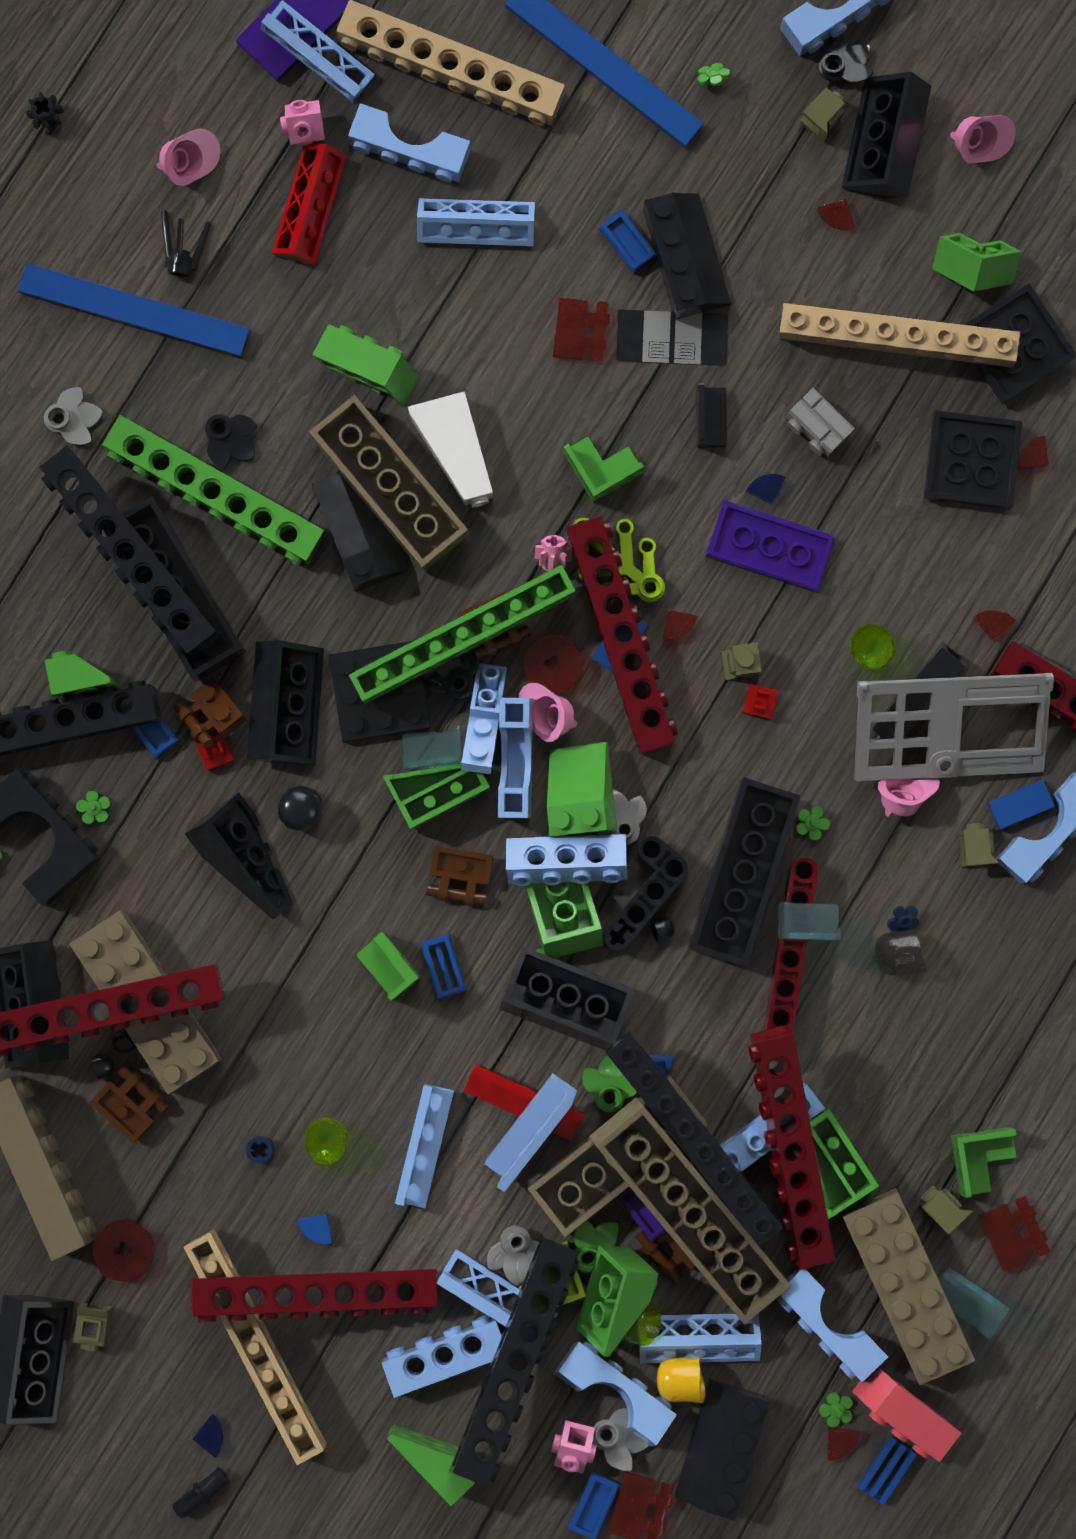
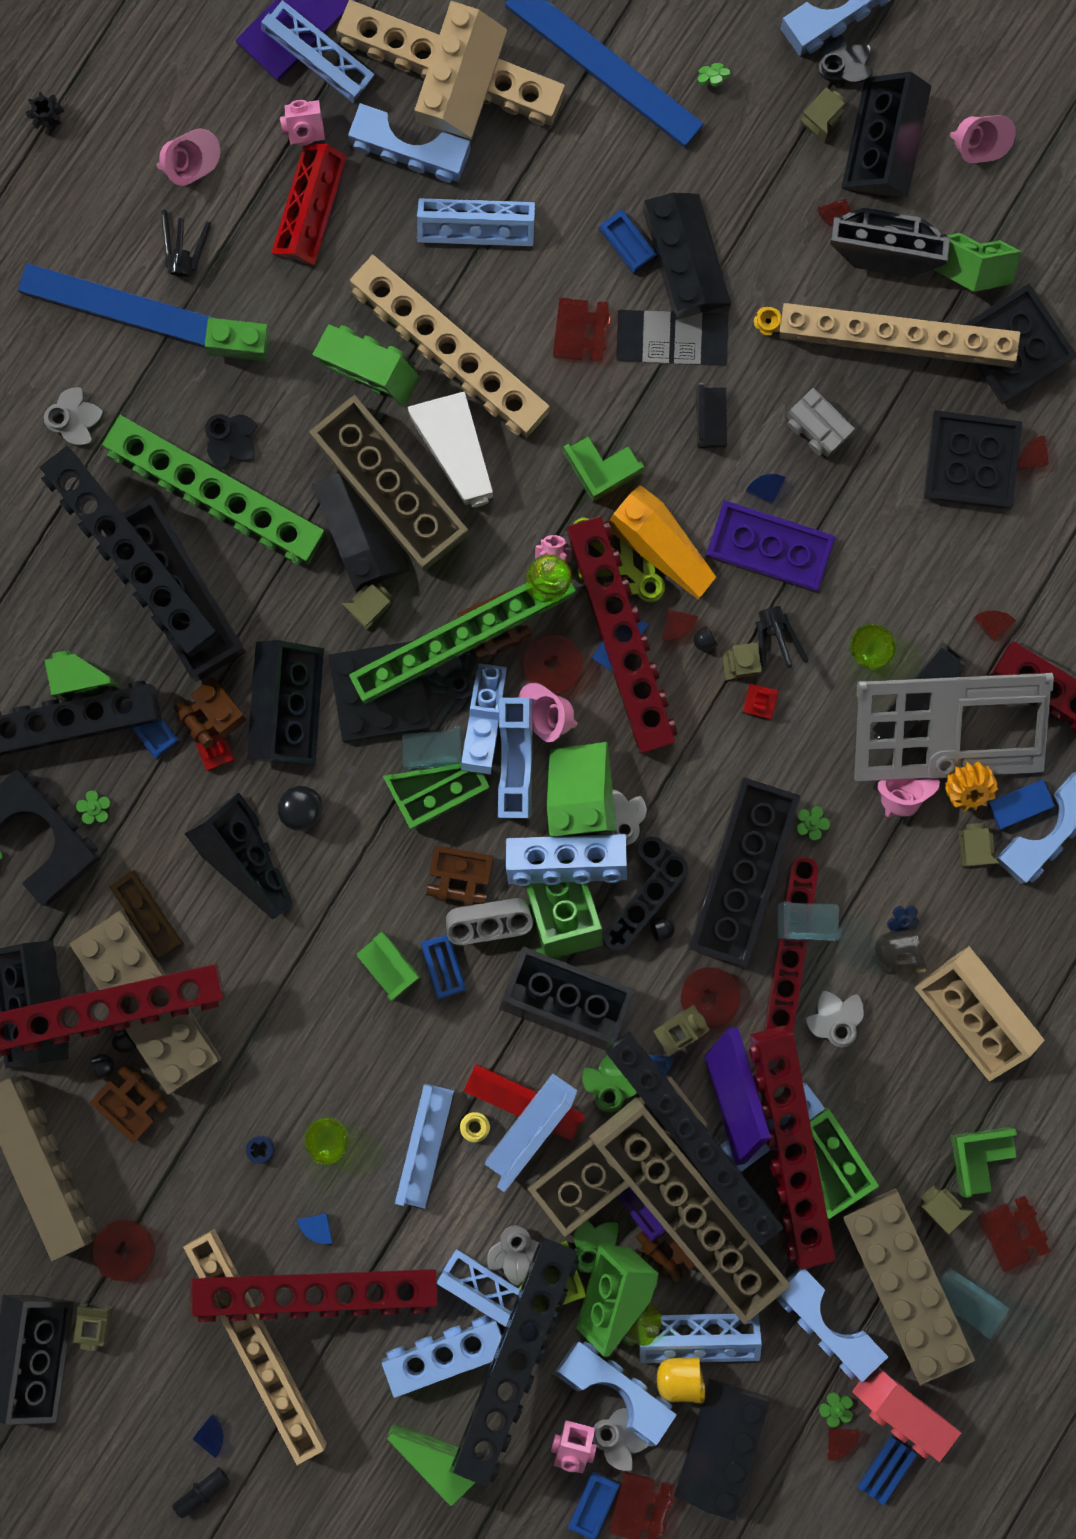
none -> dark brown tile [109,870,184,961]
none -> bright green brick [204,318,271,362]
none -> olive window [341,583,392,630]
none -> tan brick [349,254,550,438]
none -> tan slope [414,1,507,140]
none -> light grey beam [446,898,533,945]
none -> light yellow plate [460,1112,490,1142]
none -> clear neon green hair [525,554,572,604]
none -> light orange wedge [609,485,716,600]
none -> olive window [653,1005,710,1056]
none -> clear red plate [680,967,740,1026]
none -> black hinge [693,626,718,651]
none -> dark purple tile [704,1028,771,1165]
none -> yellow plate [754,307,782,336]
none -> black plant [756,606,808,668]
none -> light grey plate [806,991,864,1048]
none -> black wedge [830,208,950,278]
none -> tan slope [915,946,1045,1082]
none -> light orange gear [945,761,998,811]

